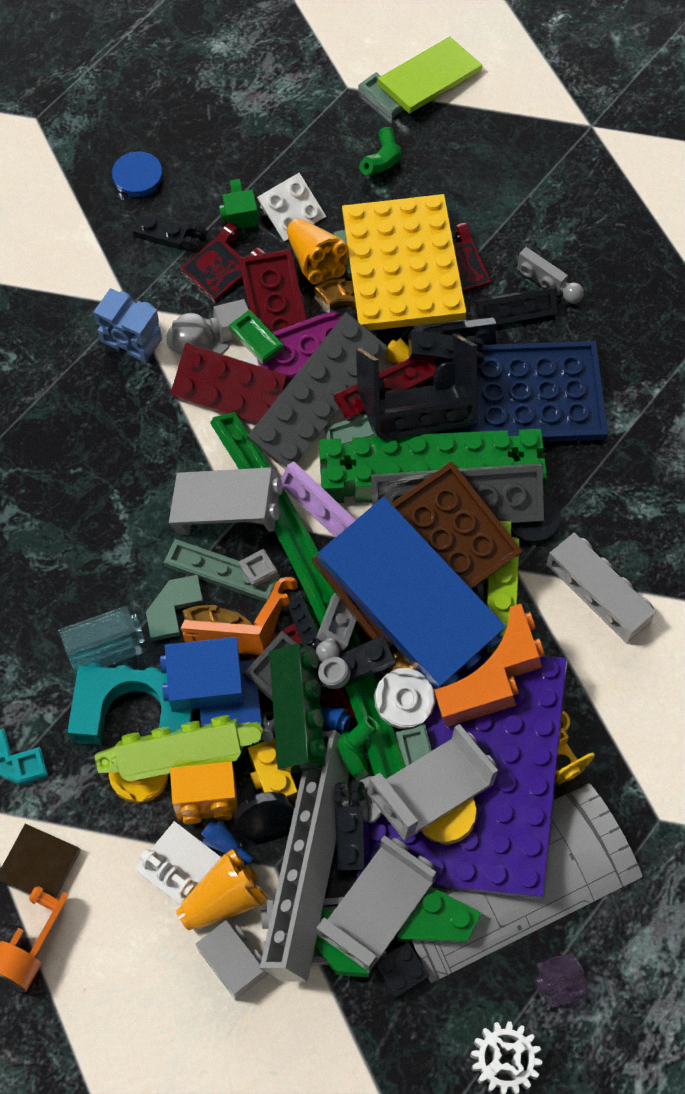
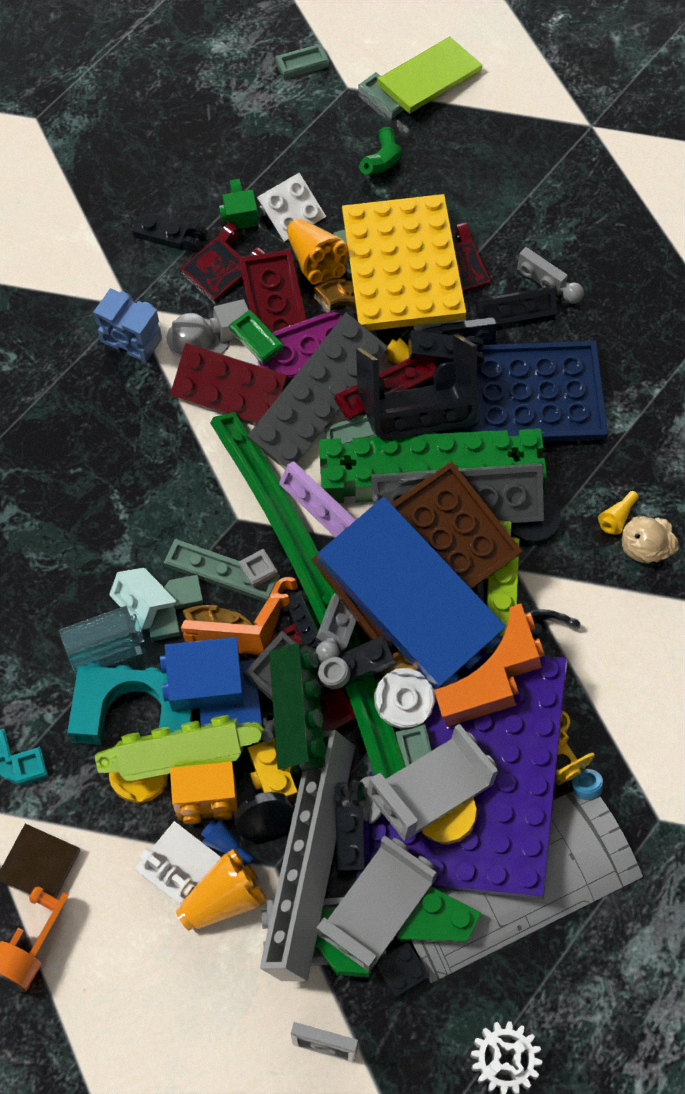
blue tile [112,151,163,197] -> none
light grey panel [169,467,283,535] -> none
light grey brick [196,920,266,1001] -> none
blue cone [321,707,351,734] -> none
green arm [338,715,379,782] -> none
clear purple brick [535,952,588,1008] -> none
light grey brick [546,533,656,644] -> none
none -> light aqua panel [109,568,176,630]
none -> sand green tile [275,44,329,80]
none -> light grey tile [291,1022,358,1062]
none -> black piece [527,609,581,640]
none -> dark azure tile [572,769,603,800]
none -> yellow cone [598,491,639,535]
none -> tan hair [621,516,679,563]

